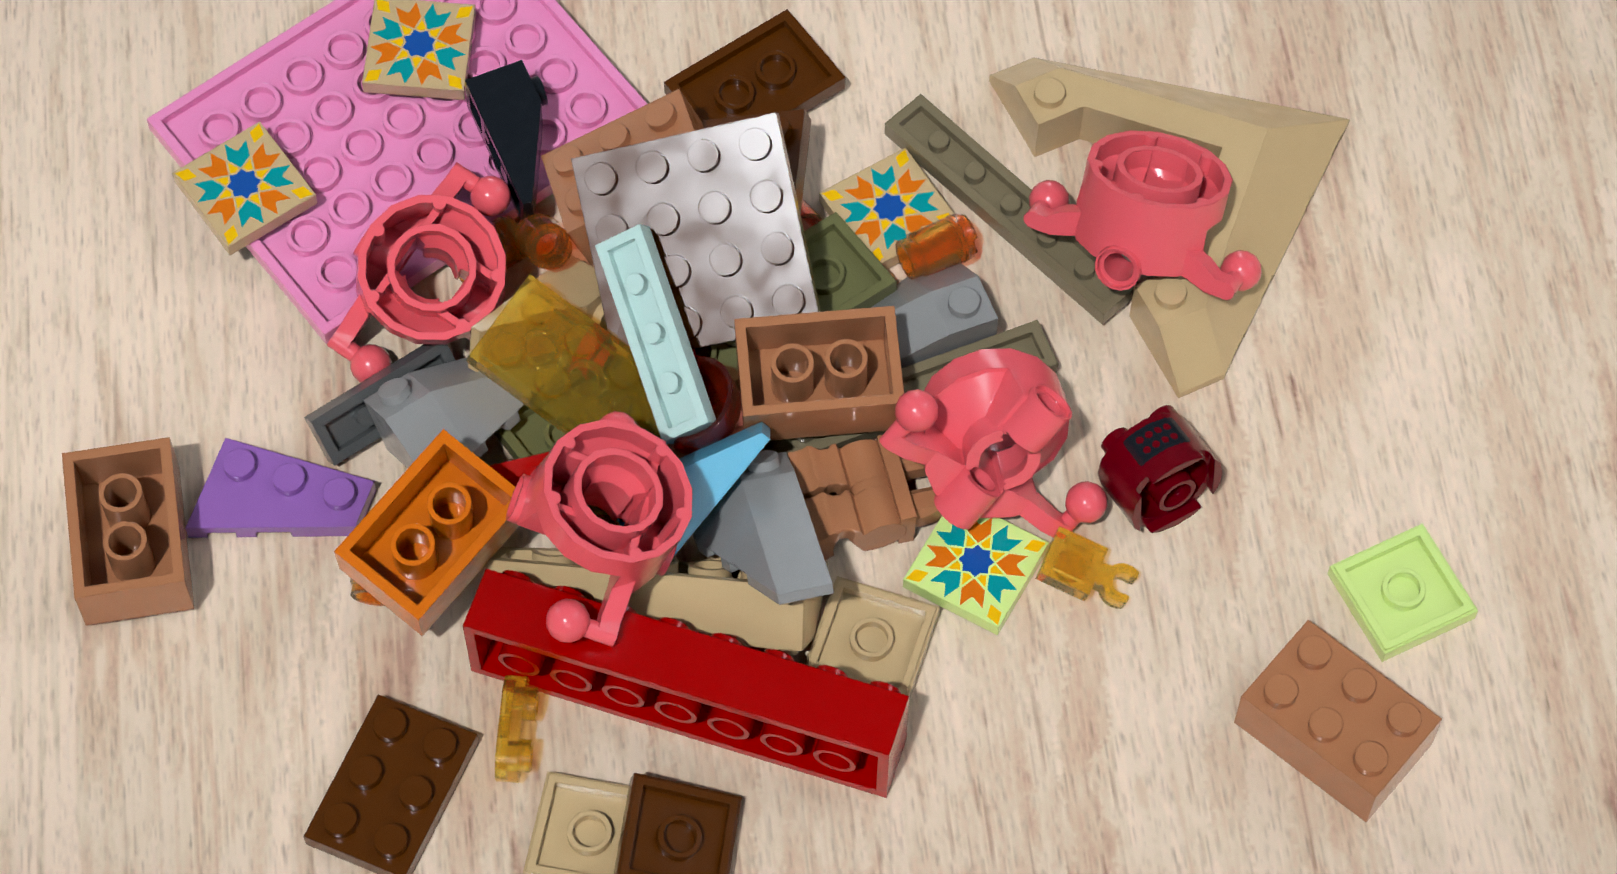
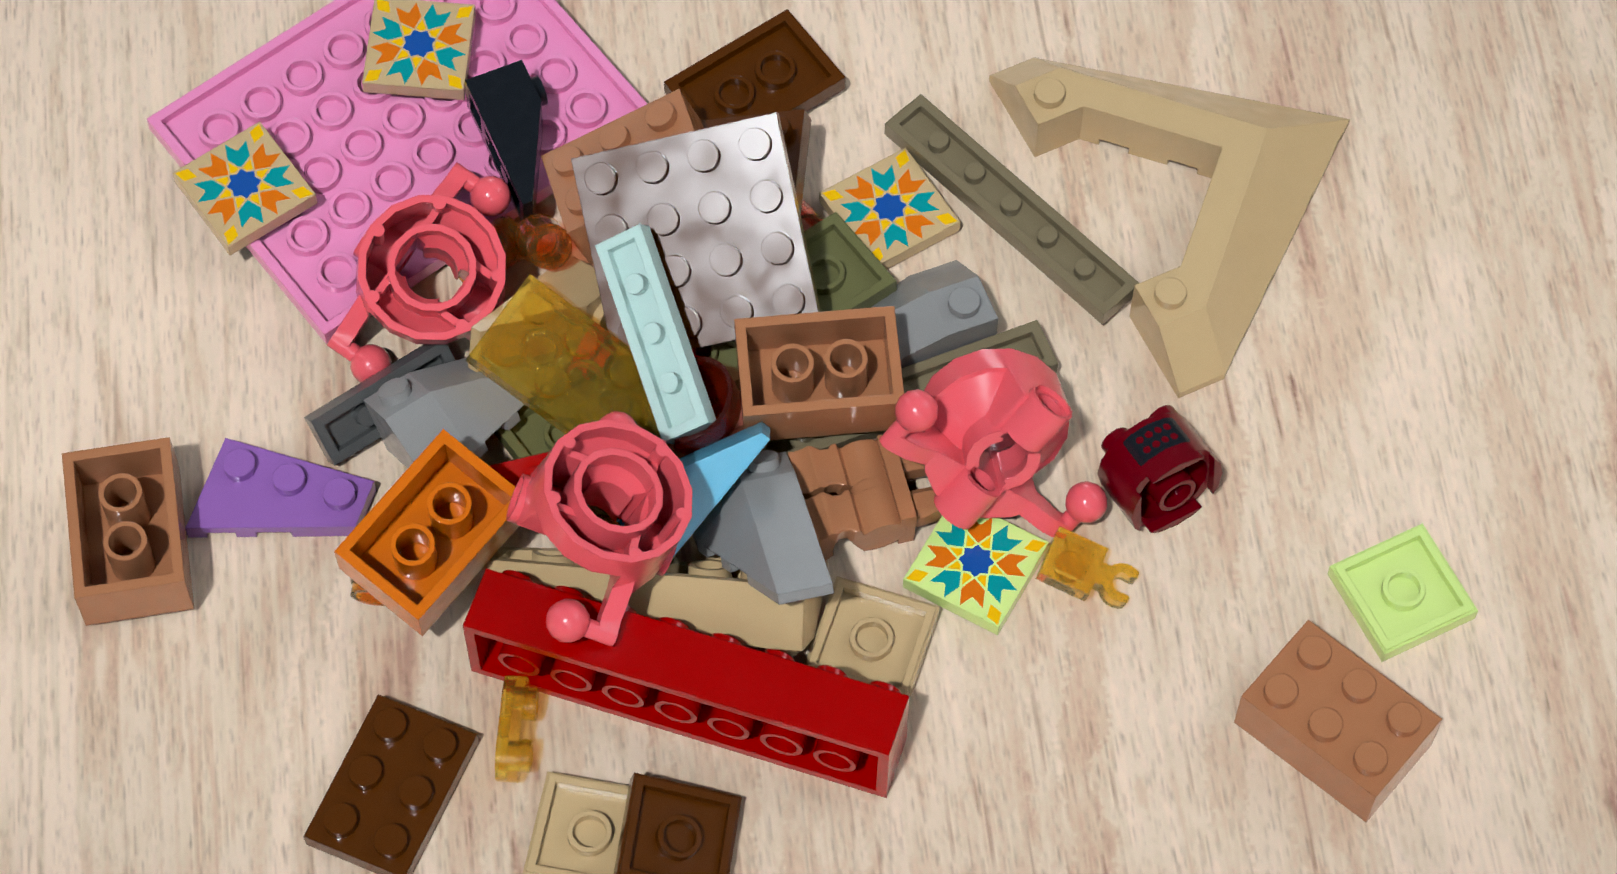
clear orange piece [895,213,978,280] -> none
coral piece [1024,130,1262,300] -> none

